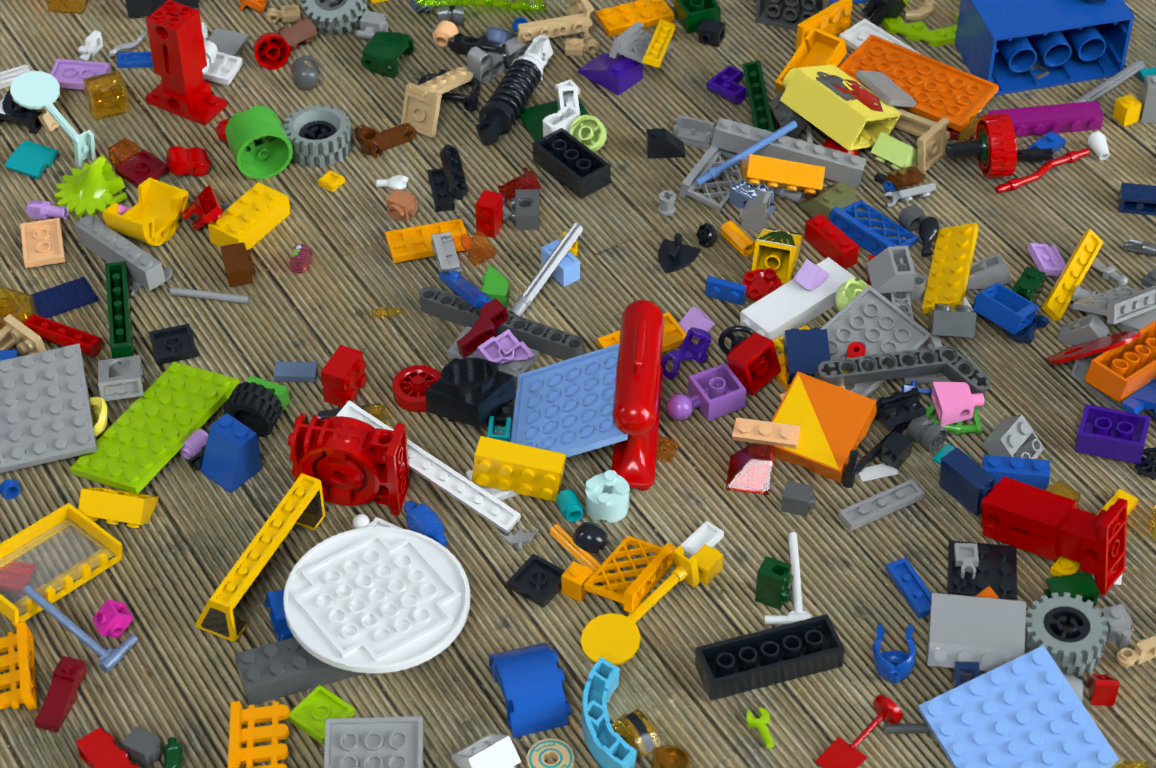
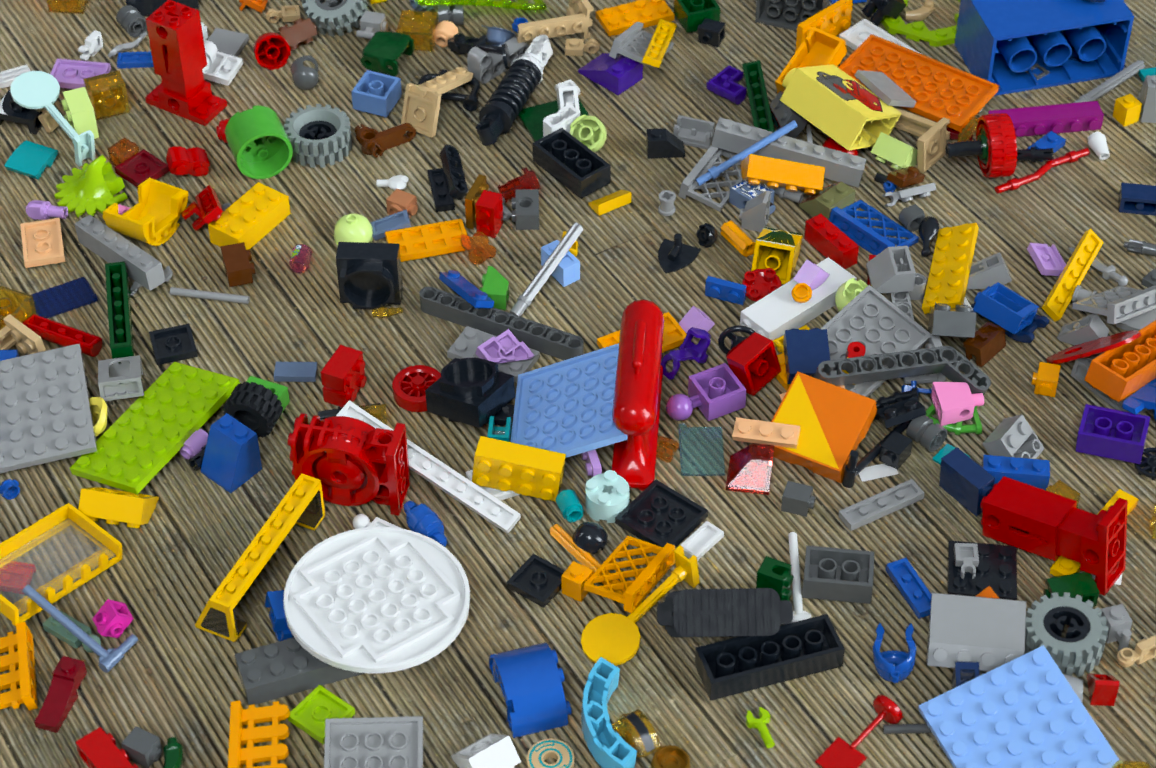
yellow tile [318,170,345,192] -> none
light grey hinge [431,232,462,274] -> none
dark red slope [457,298,508,358] -> none
light grey piece [500,528,539,551] -> none
yellow brick [694,544,723,585] -> none
dark green brick [1012,266,1046,303] -> none
none -> sand green plate [42,609,101,653]
none -> yellowish green brick [61,87,99,139]
none -> dark grey wheel [116,5,147,38]
none -> yellowish green cylinder [334,213,373,246]
none -> black container [336,242,403,309]
none -> medium blue brick [351,70,402,117]
none -> sand blue tile [370,209,412,241]
none -> clear yellow brick [397,10,438,51]
none -> pearl gold plate [465,174,489,230]
none -> lavender plate [581,449,602,478]
none -> yellow slope [589,190,632,216]
none -> black plate [615,480,708,548]
none -> black piece [657,588,793,637]
none -> clear light blue piece [678,423,725,476]
none -> light orange plate [792,283,812,303]
none -> dark grey brick [802,545,875,604]
none -> reddish brown hinge [963,322,1006,367]
none -> light orange brick [1031,362,1061,397]

